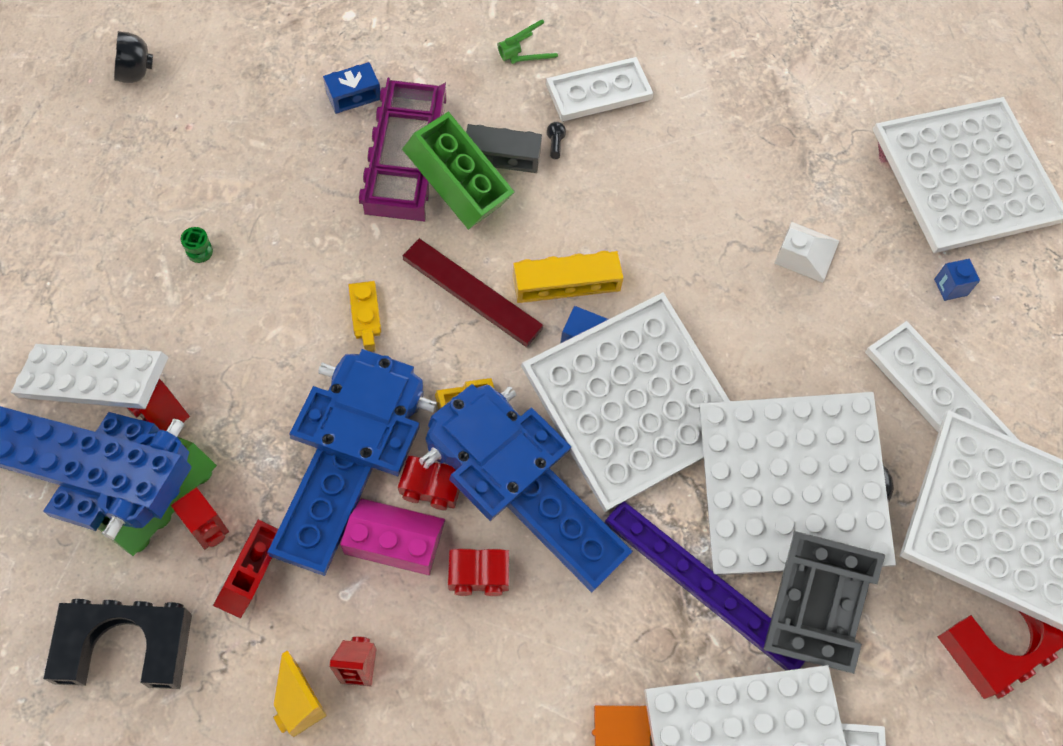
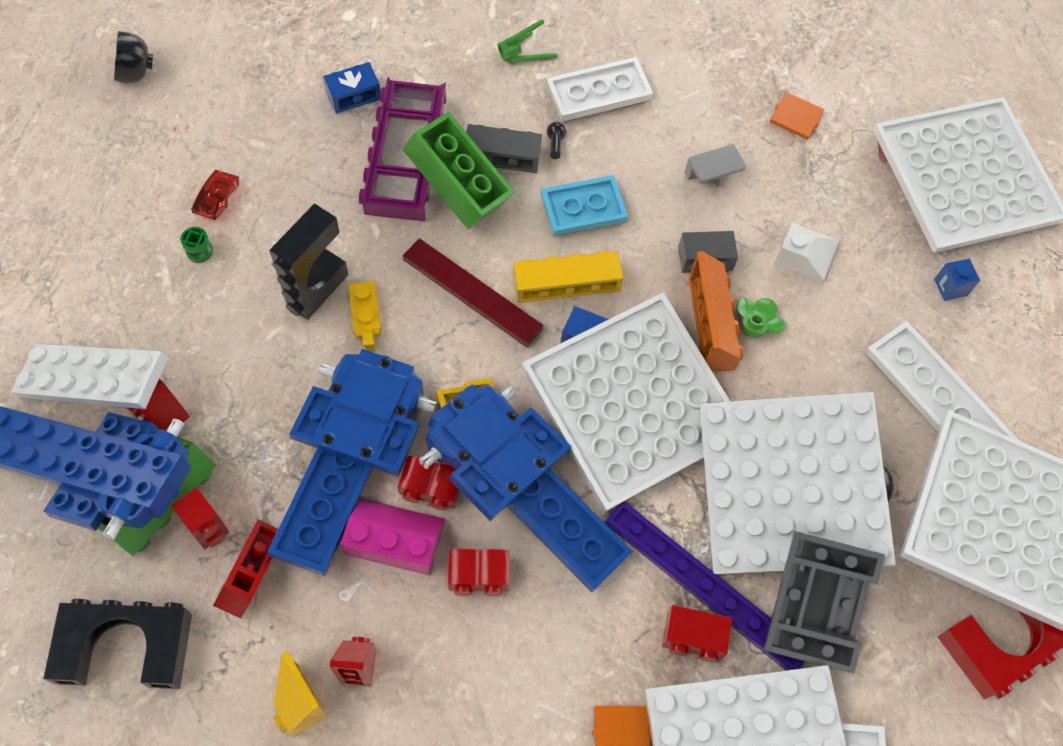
none -> clear red slope [191,169,239,220]
none -> black arch [269,203,348,320]
none -> medium azure plate [540,175,628,237]
none -> red brick [662,605,732,662]
none -> dark grey brick [678,231,738,273]
none -> light grey panel [685,144,746,187]
none -> orange slope [689,251,743,372]
none -> bright green plate [736,297,786,338]
none -> orange piece [770,92,824,140]

